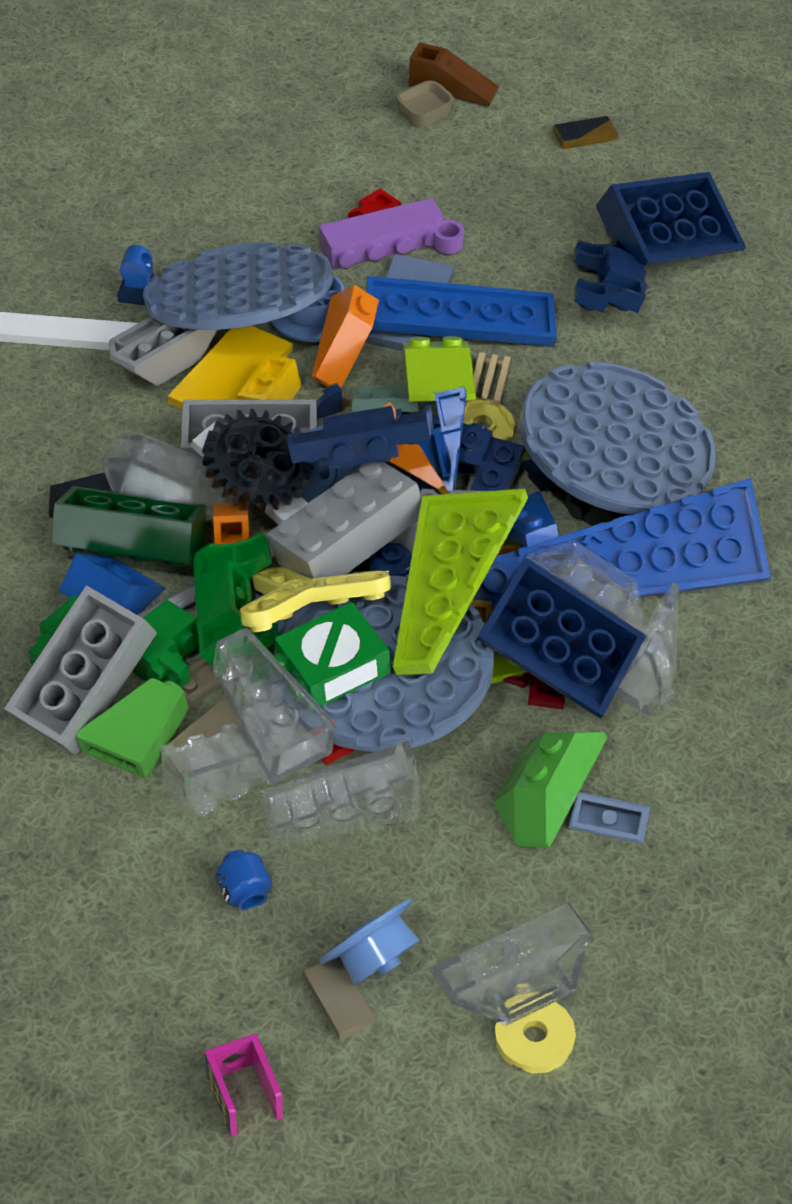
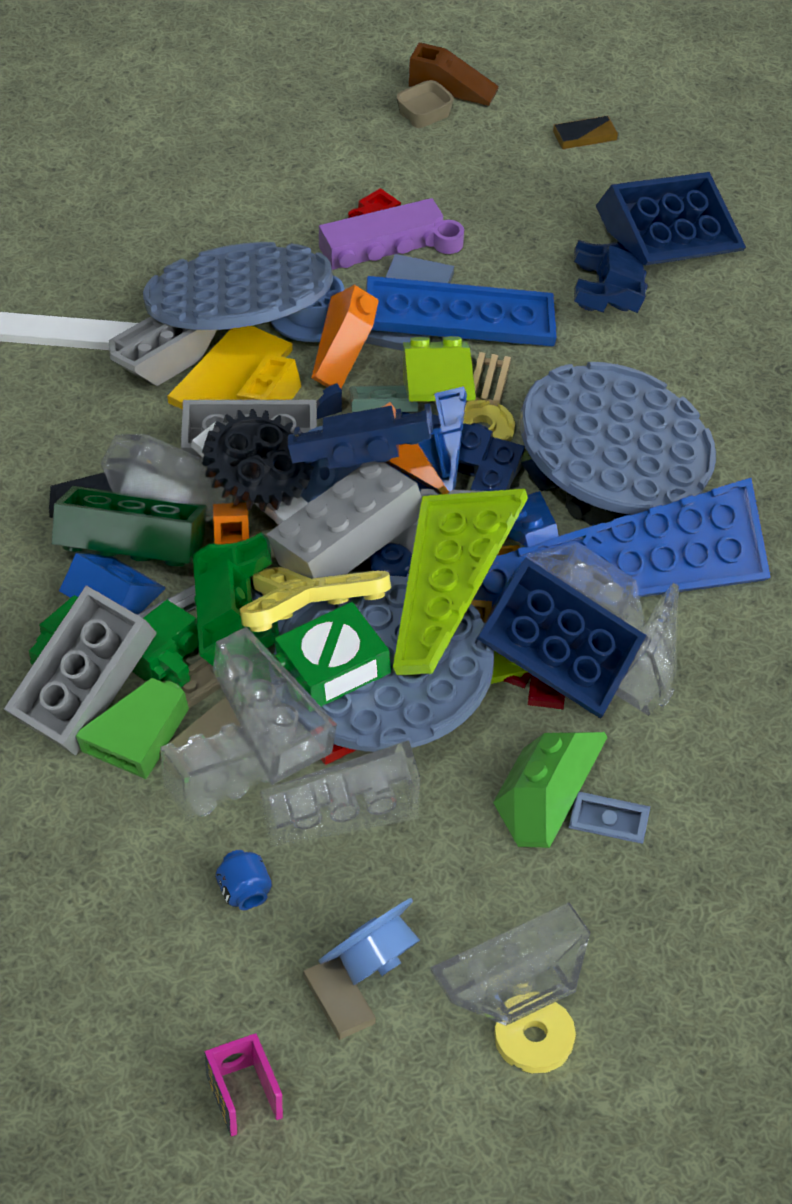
blue leg [117,245,154,305] -> none

